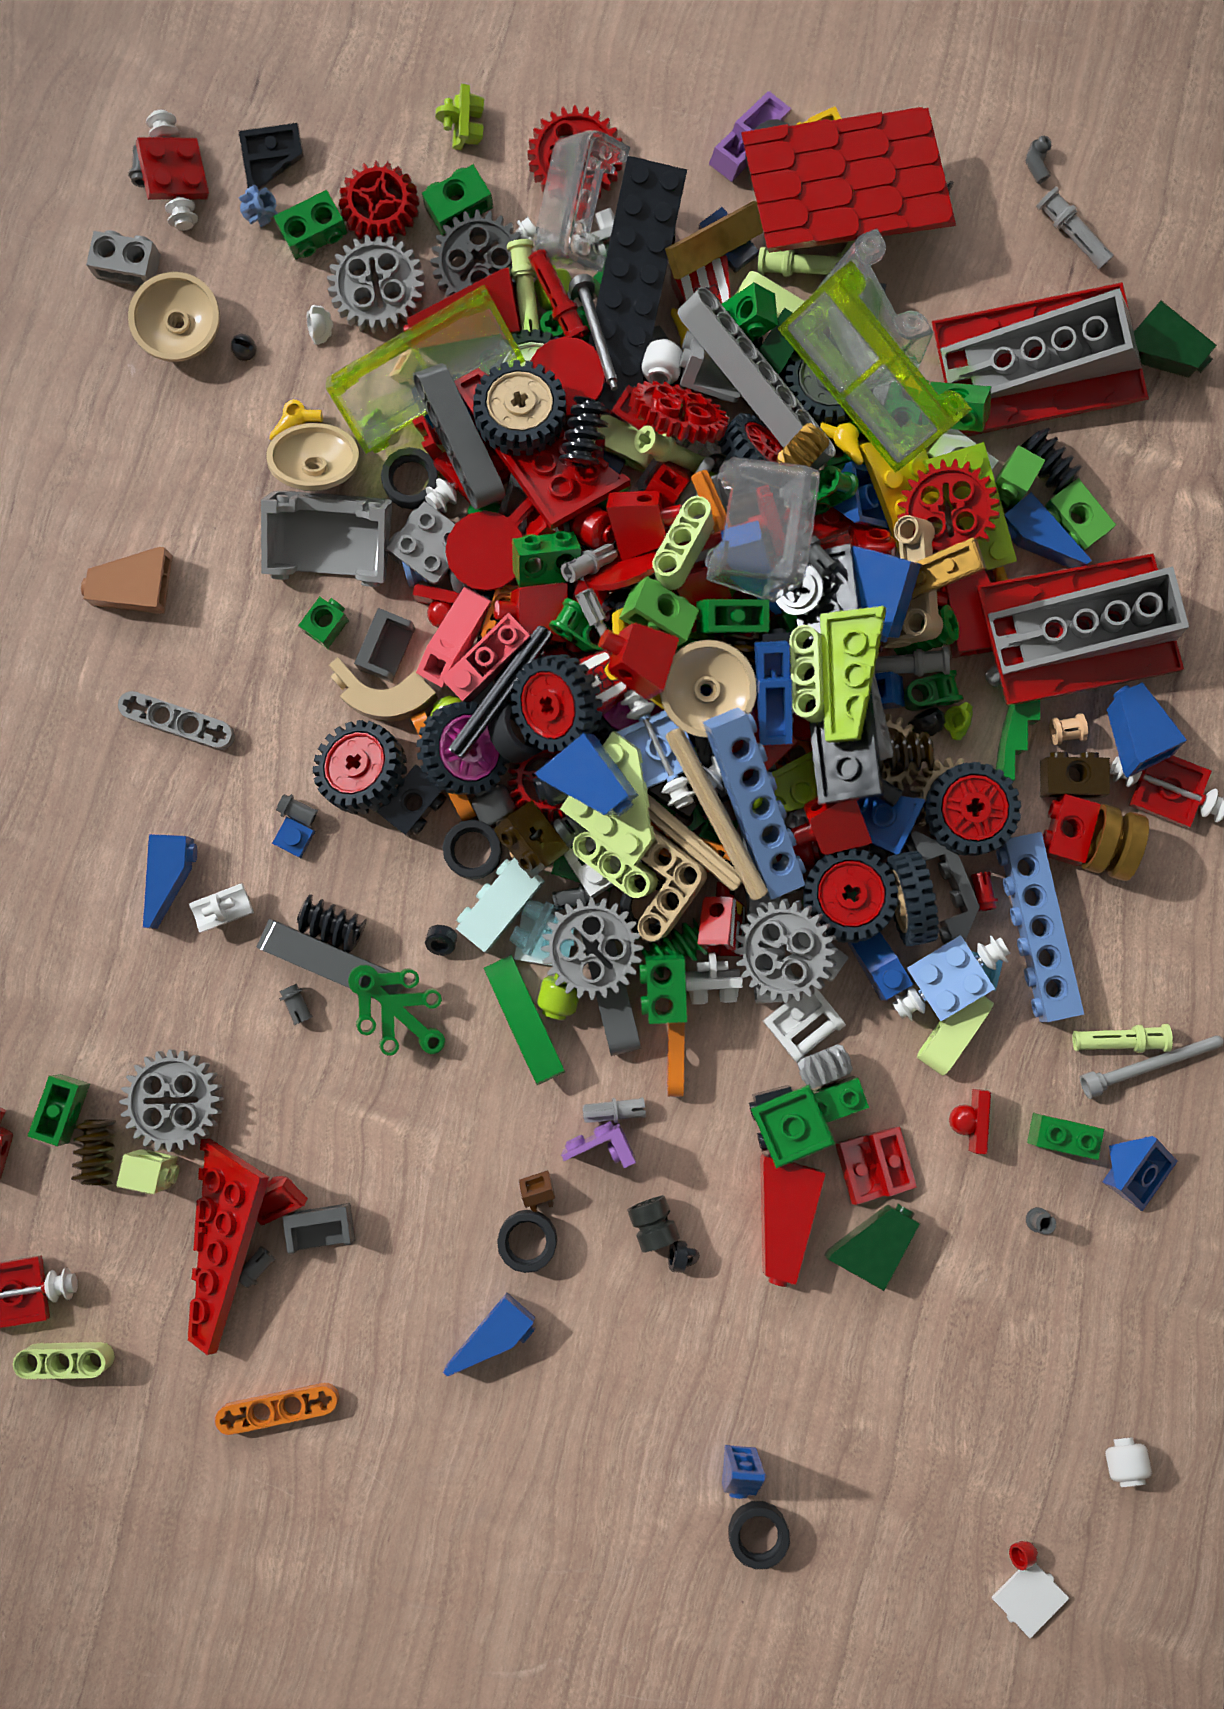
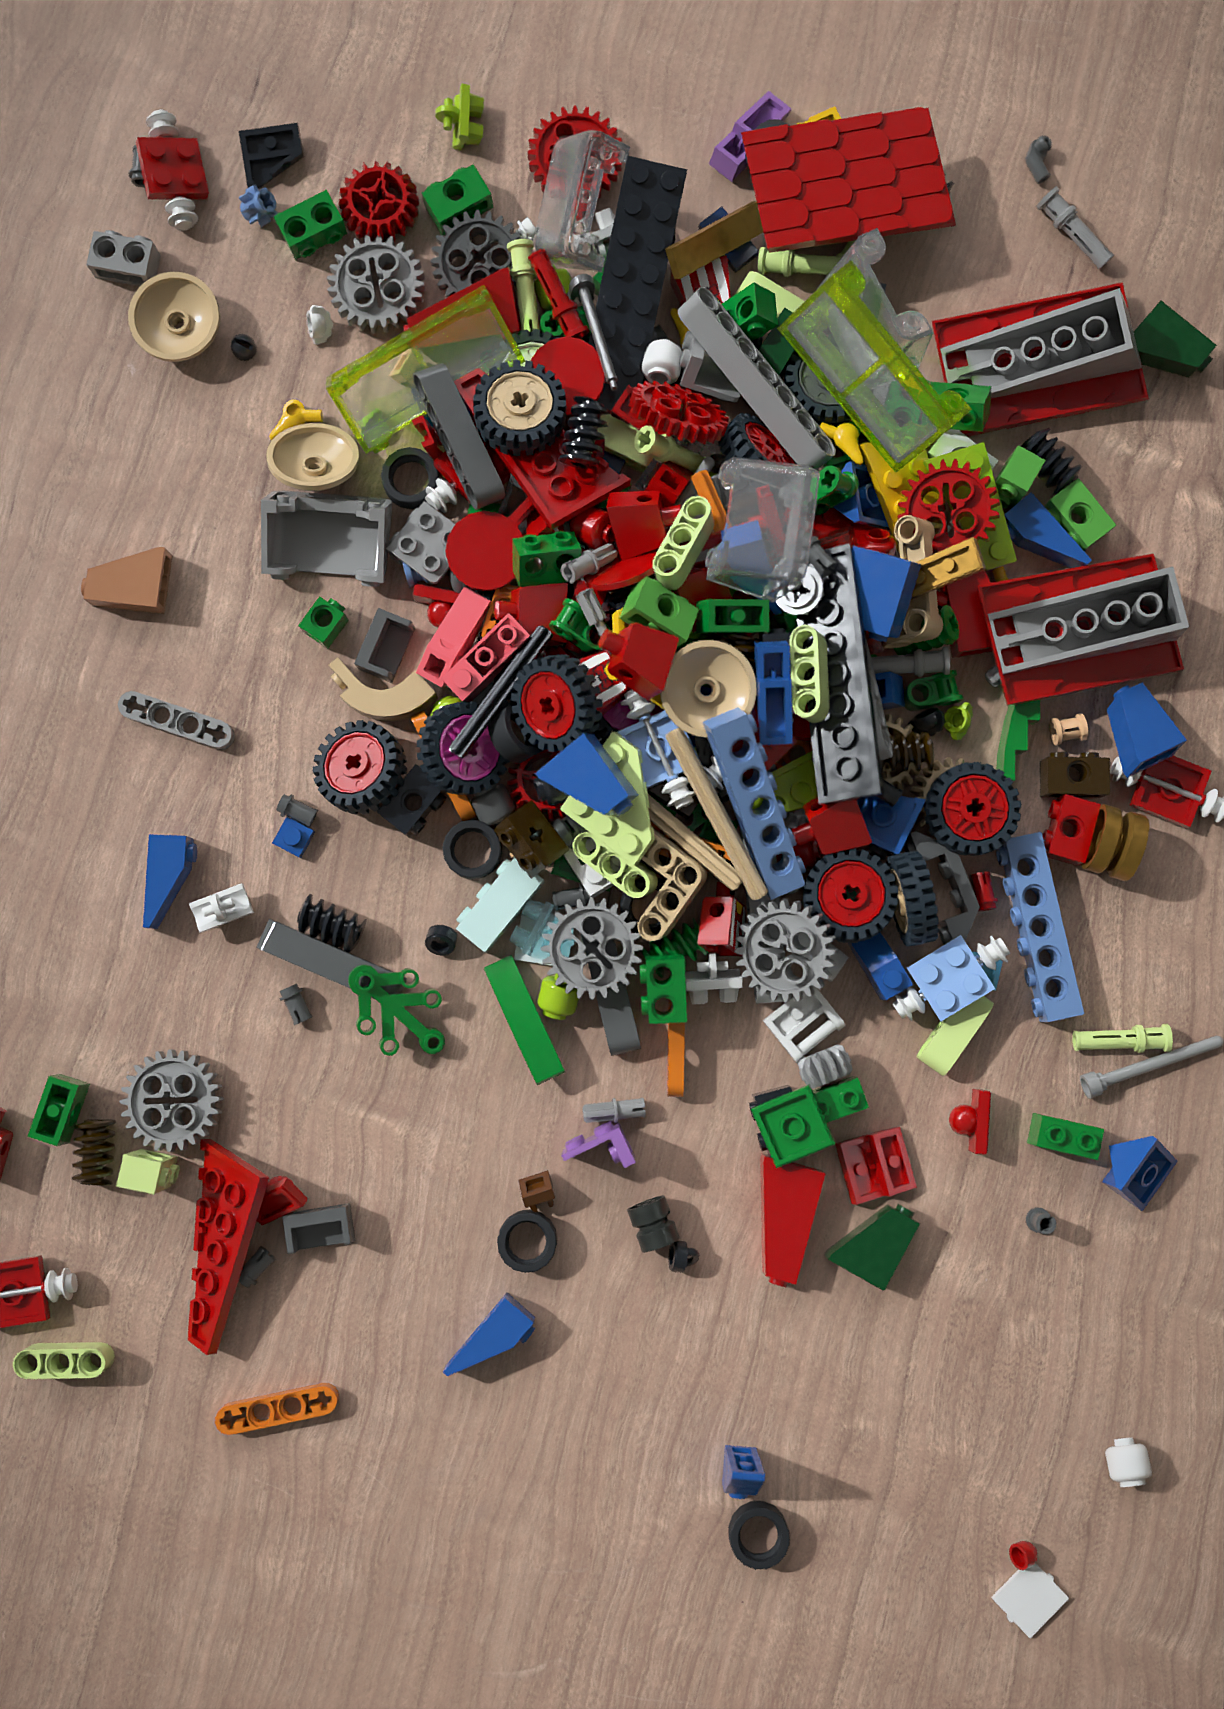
pearl gold gear [777,423,829,478] -> none
lime wing [820,606,887,743] -> none

